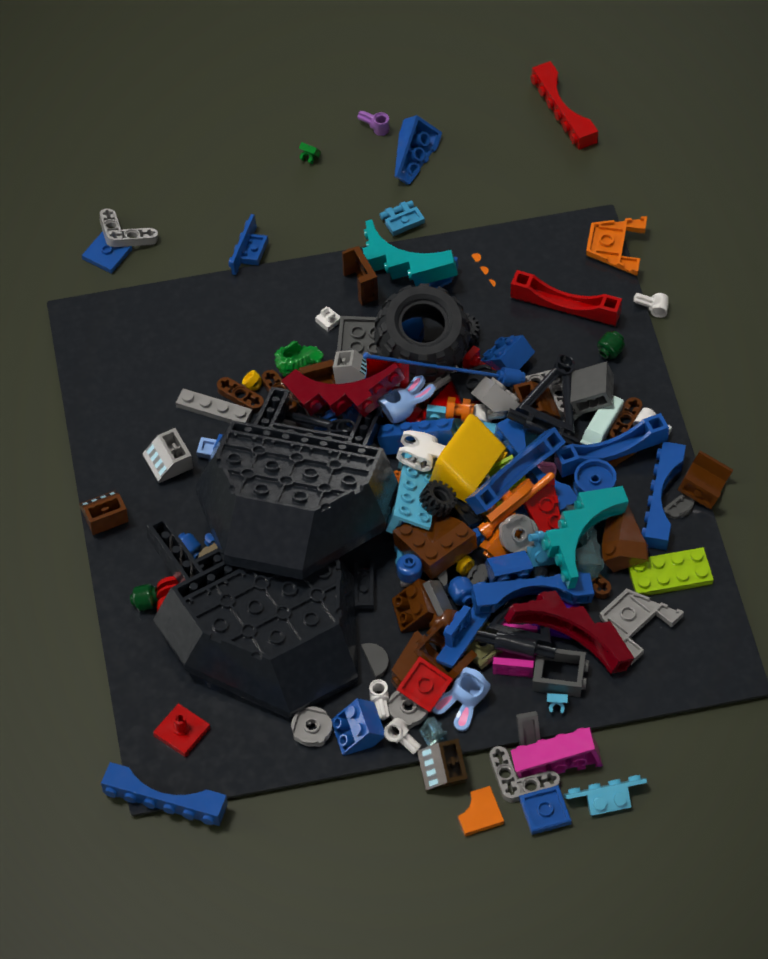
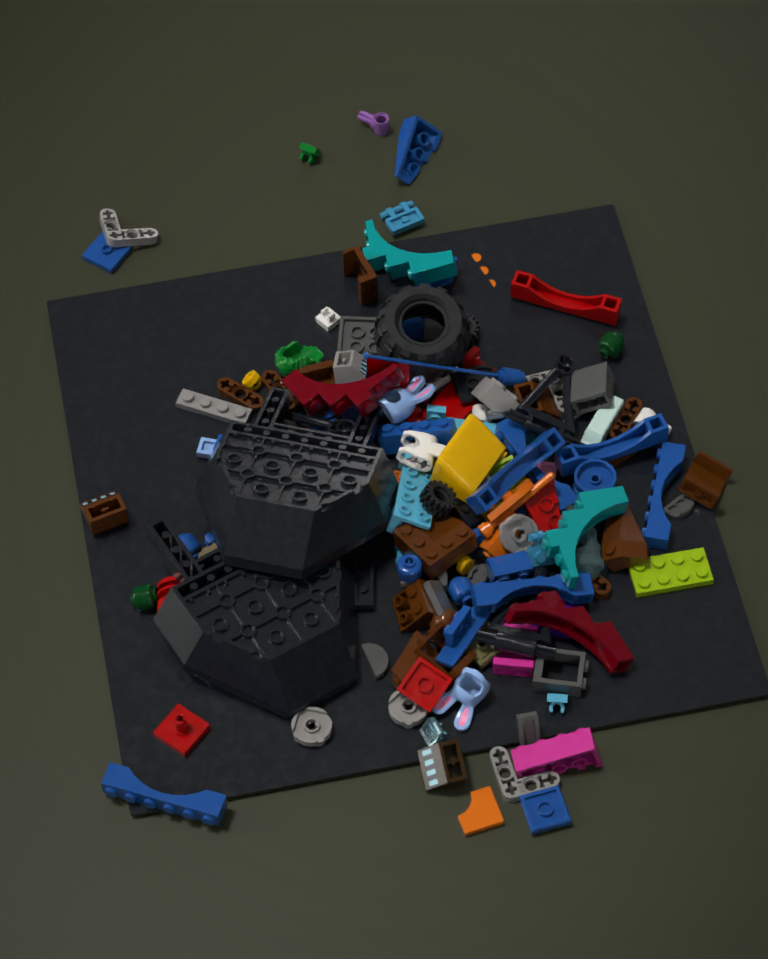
light grey slope [142,428,193,483] -> none
blue bracket [229,214,269,275] -> none
blue slope [331,698,385,755] -> none
white axle [369,679,390,720] -> none
white axle [384,718,421,754] -> none
orange brick [446,397,474,422] -> none
blue slope [481,335,535,371] -> none
red arch [530,61,598,150] -> none
medium azure bracket [563,775,647,816] -> none
orange wing [586,216,647,276] -> none
light grey wing [599,588,684,665] -> none
white axle [633,293,669,318] -> none

